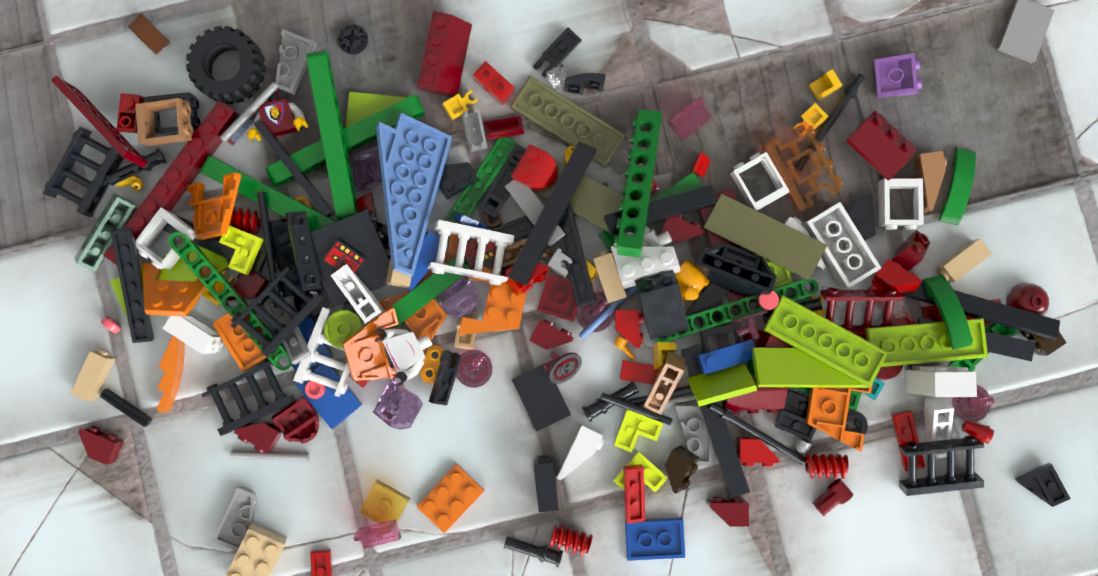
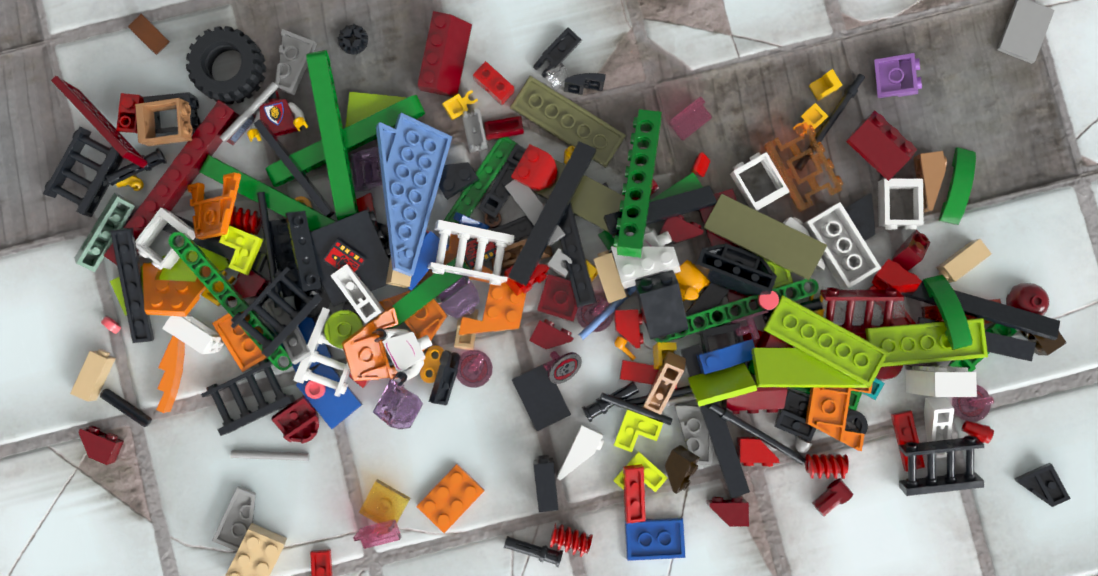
dark red slope [234,421,283,453] -> none

